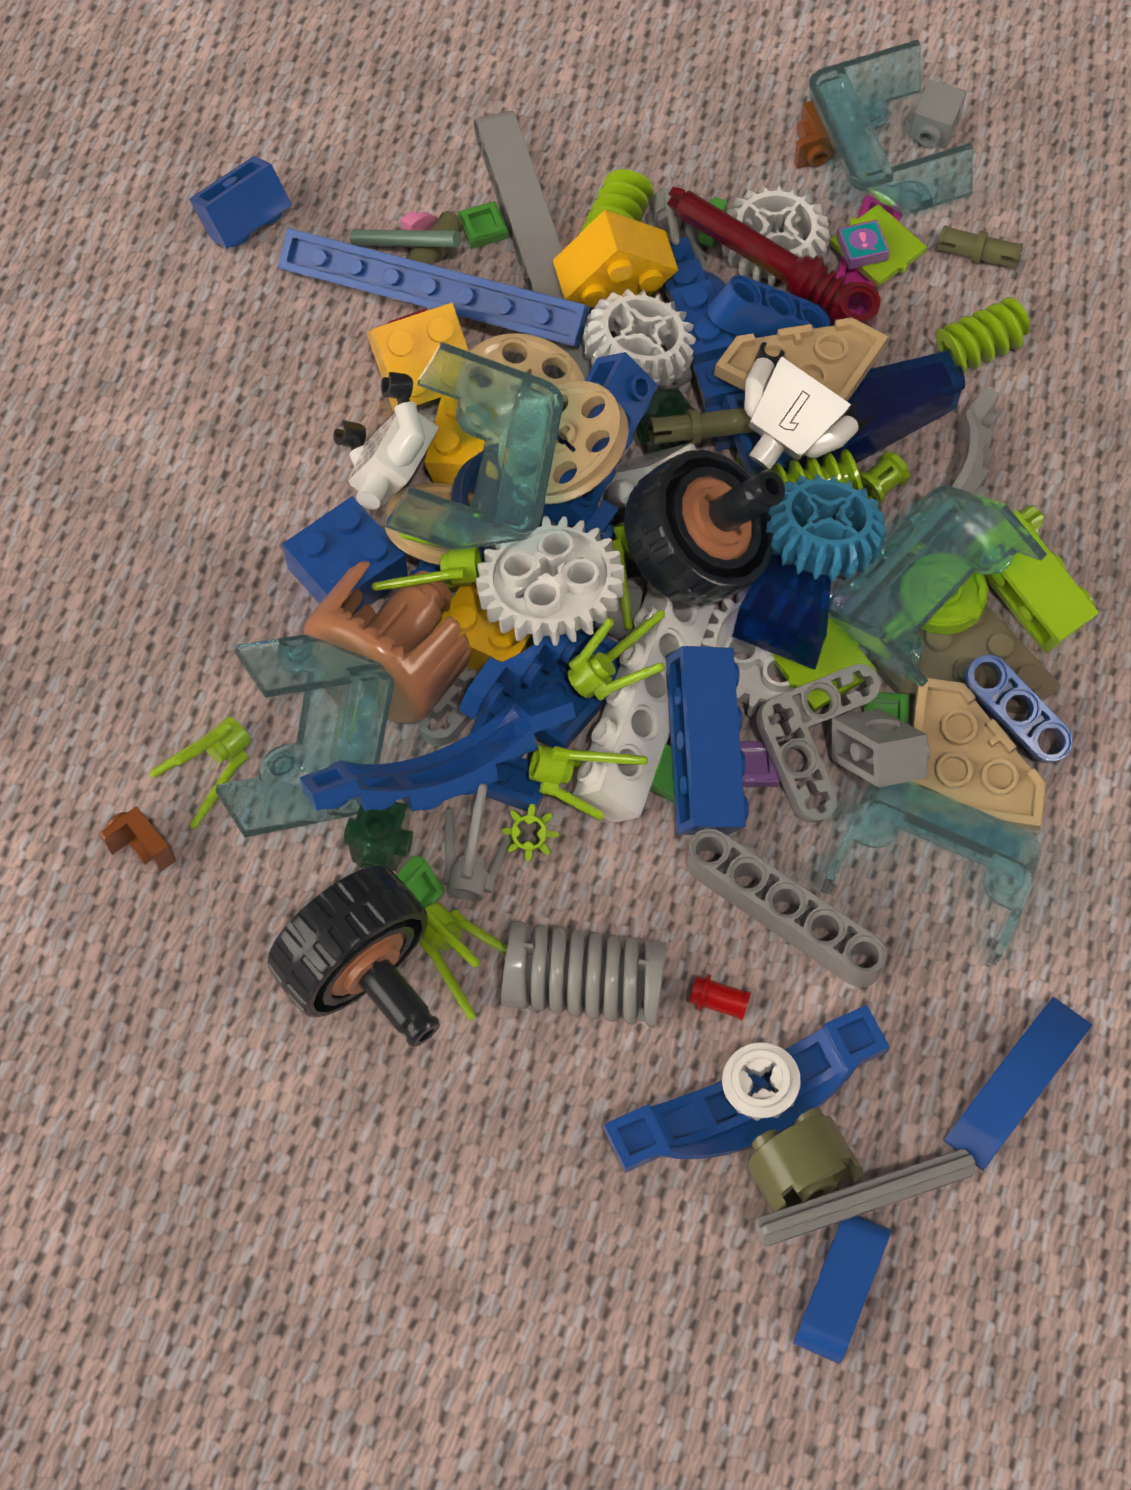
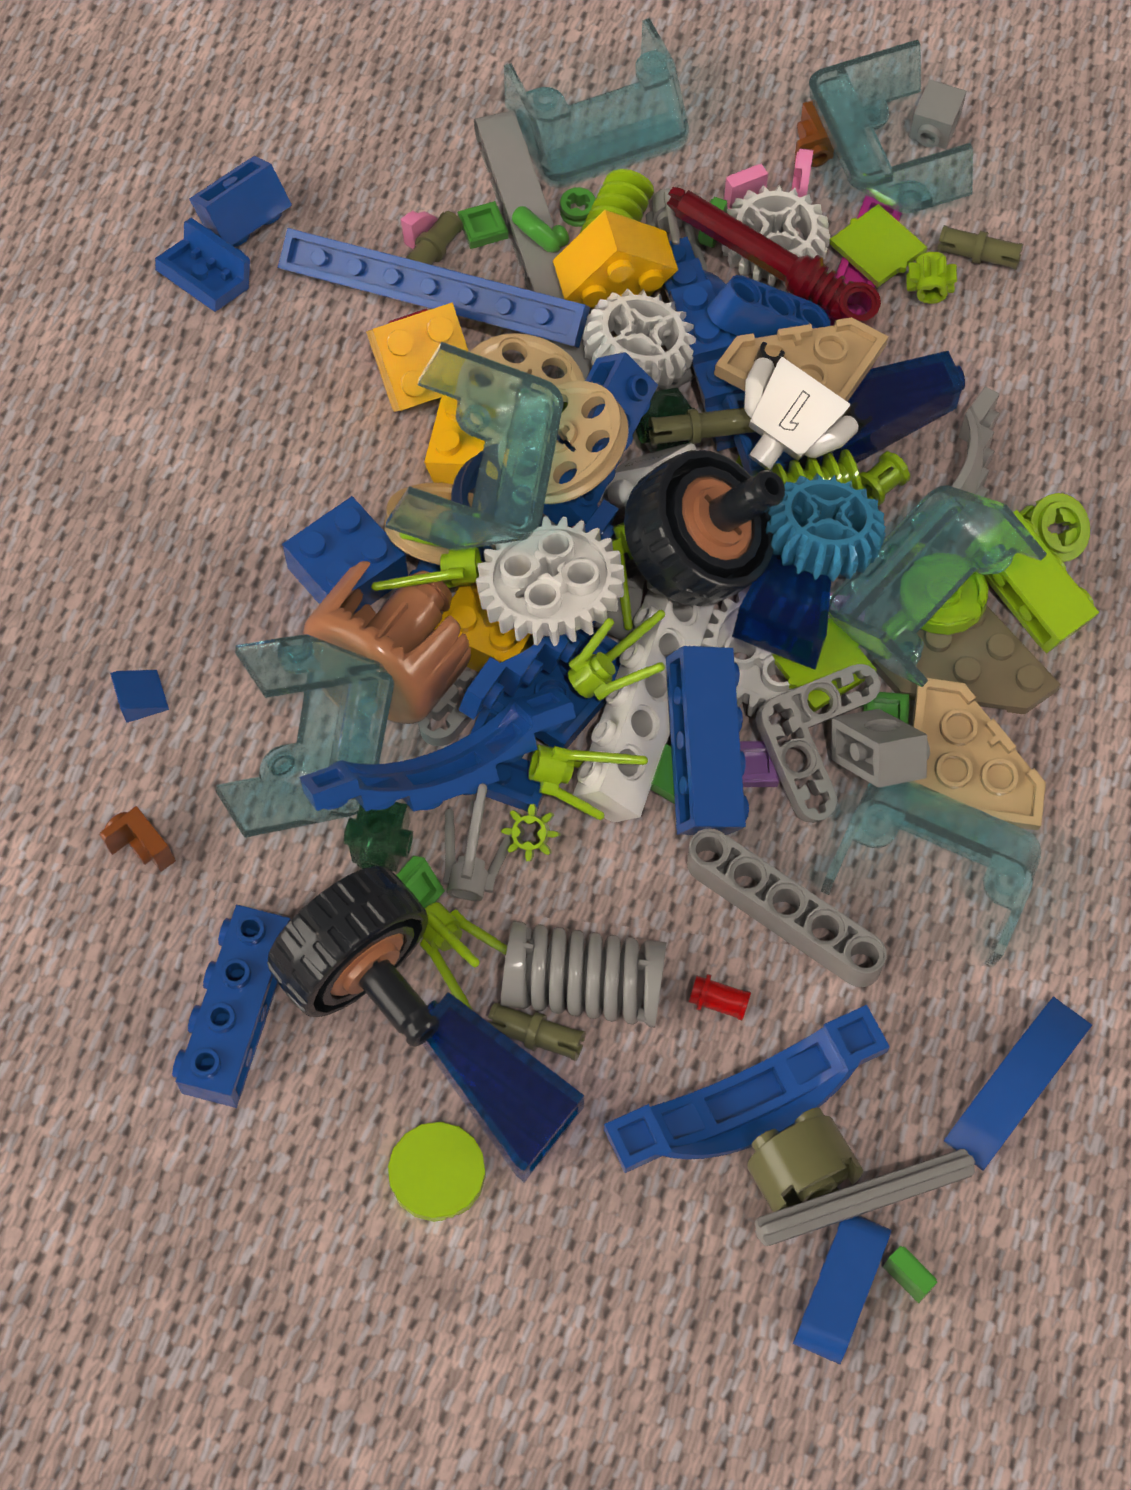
lime plant [150,716,251,829] -> none
white torso [333,372,439,510] -> none
sand green bar [350,229,461,247] -> none
white gear [722,1043,801,1121] -> none
medium lavender tile [837,220,890,269] -> none
lime piece [936,297,1030,376] -> none
beam [962,654,1073,763] -> none
none -> blue slope [110,670,169,723]
none -> blue bracket [155,218,250,312]
none -> blue brick [172,904,291,1108]
none -> lime tile [388,1122,486,1222]
none -> clear blue slope [422,992,584,1182]
none -> olive pin [486,1002,586,1061]
none -> clear light blue windscreen [504,18,689,188]
none -> bright green arm [512,206,569,253]
none -> bright green bush [560,187,596,227]
none -> bright pink tile [724,164,768,209]
none -> bright pink tile [792,149,813,197]
none -> bright green tile [883,1246,938,1304]
none -> lime gear [906,252,957,304]
none -> lime gear [1027,493,1090,562]

